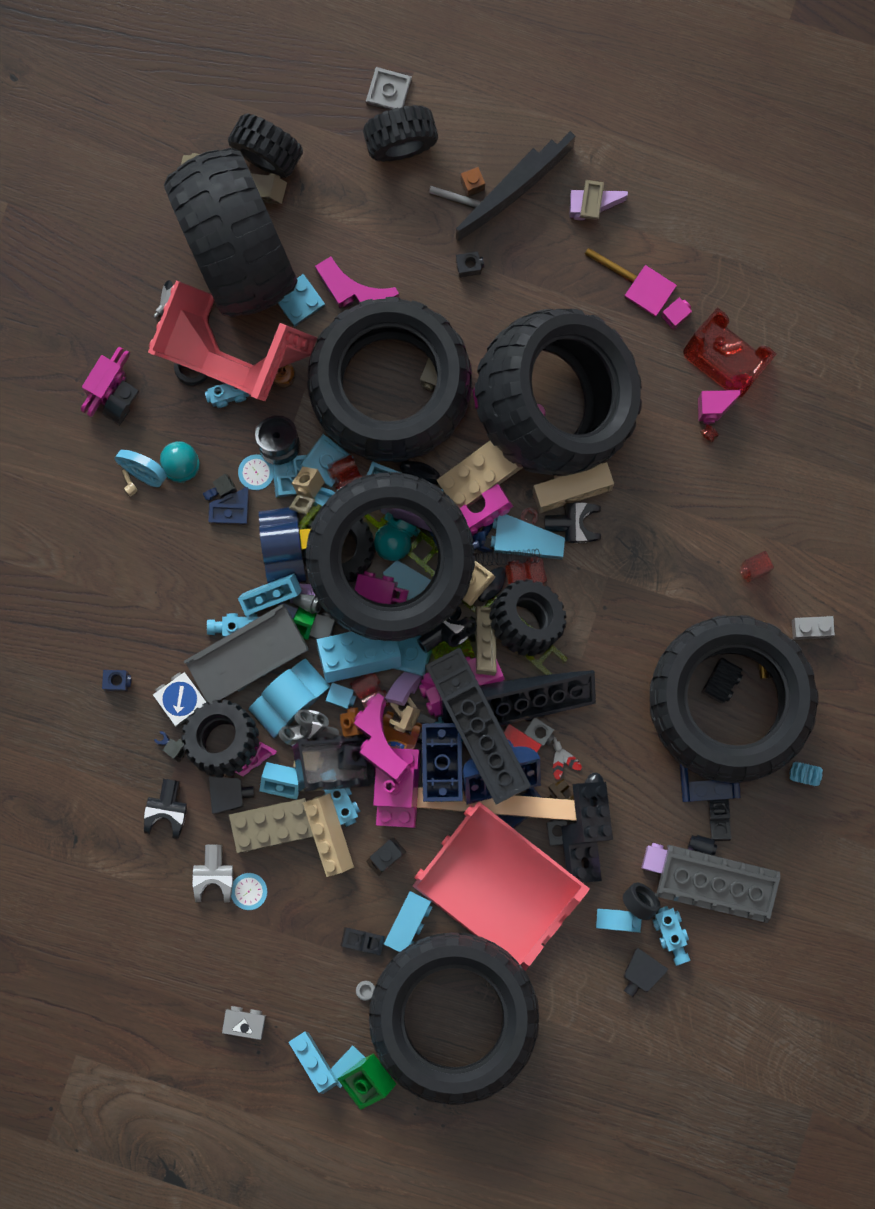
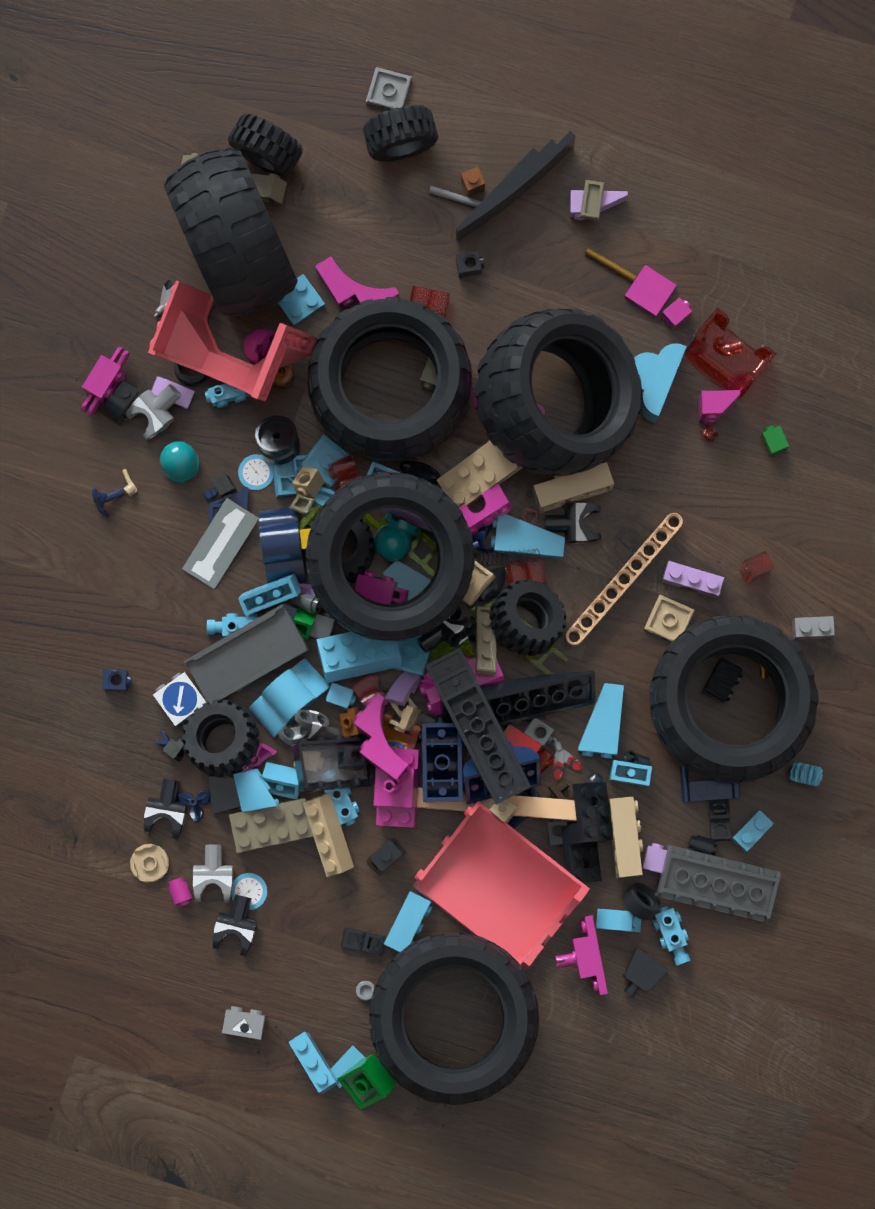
medium azure piece [115,450,167,487] -> none
none -> dark blue plant [92,487,125,517]
none -> light grey connector [125,384,181,440]
none -> tan tile [130,844,169,883]
none -> lavender slope [151,377,195,409]
none -> dark pink brick [168,877,193,907]
none -> dark blue plant [178,790,211,822]
none -> light grey sticker [182,498,259,589]
none -> black connector [213,894,257,957]
none -> medium azure slope [233,768,280,812]
none -> dark pink cylinder [244,328,276,364]
none -> clear red brick [410,286,450,317]
none -> tan brick [490,799,519,823]
none -> clear red cone [538,748,555,773]
none -> dark pink brick [555,915,608,995]
none -> light nougat beam [565,513,683,647]
none -> medium azure slope [577,683,624,759]
none -> tan brick [608,797,643,878]
none -> medium azure brick [609,760,652,787]
none -> black arm [624,750,650,766]
none -> medium azure brick [634,344,687,423]
none -> tan tile [644,595,695,642]
none -> lavender arch [662,561,724,599]
none -> medium azure brick [731,810,774,852]
none -> green brick [760,425,789,457]

